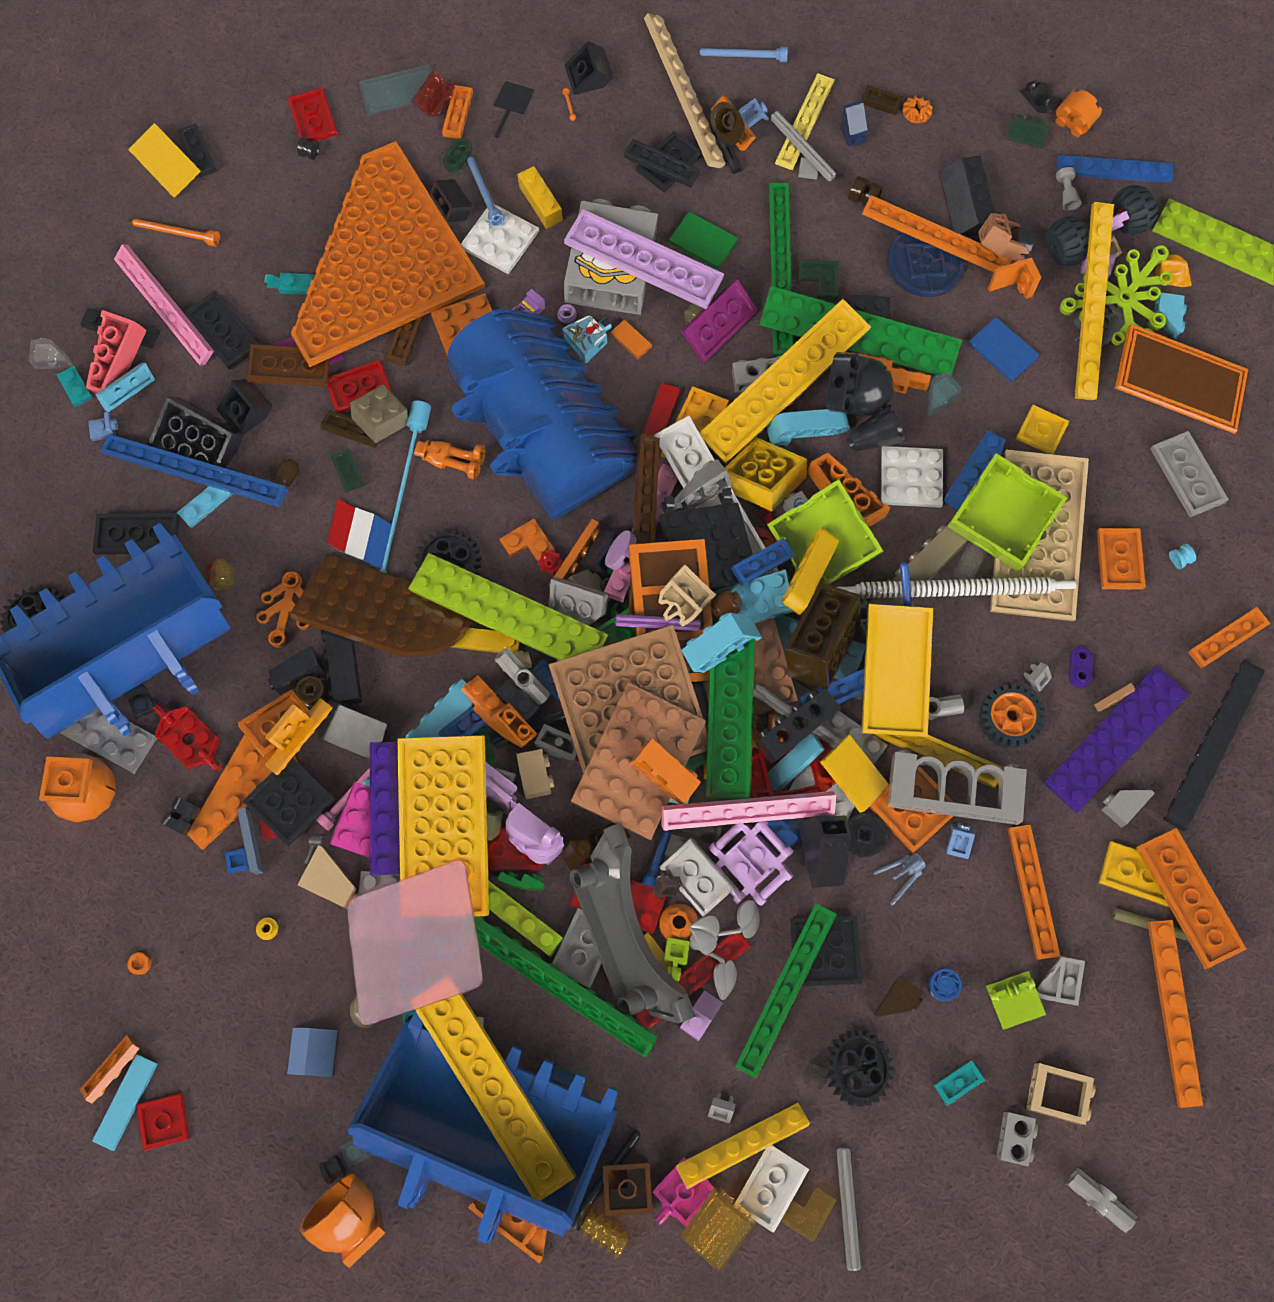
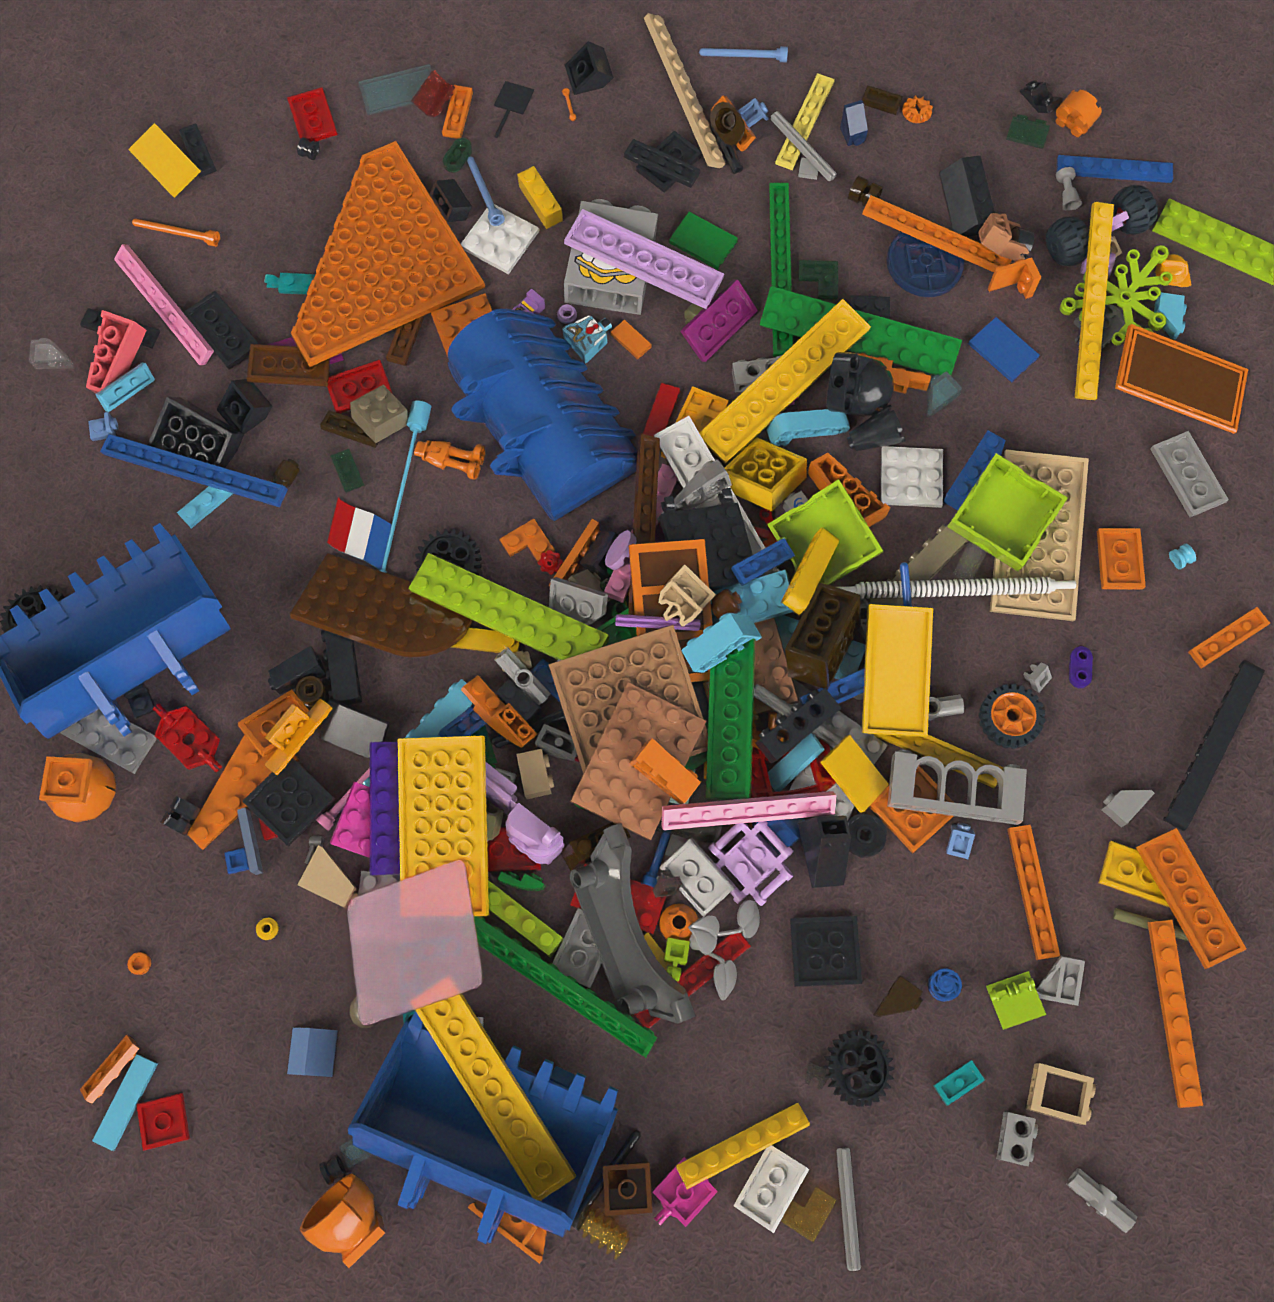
teal plate [57,366,93,407] -> none
black plate [92,513,180,555] -> none
clear yellow head [207,558,235,590] -> none
orange plant [256,571,310,648] -> none
lavender slope [680,990,723,1041] -> none
clear yellow brick [680,1189,756,1270] -> none
light grey tile [708,1092,736,1124] -> none
green plate [735,903,837,1078] -> none
sand blue plant [873,853,926,905] -> none
yellow tile [1016,405,1069,455] -> none
dark purple plate [1044,665,1189,813] -> none
medium nougat tile [1094,683,1135,712] -> none

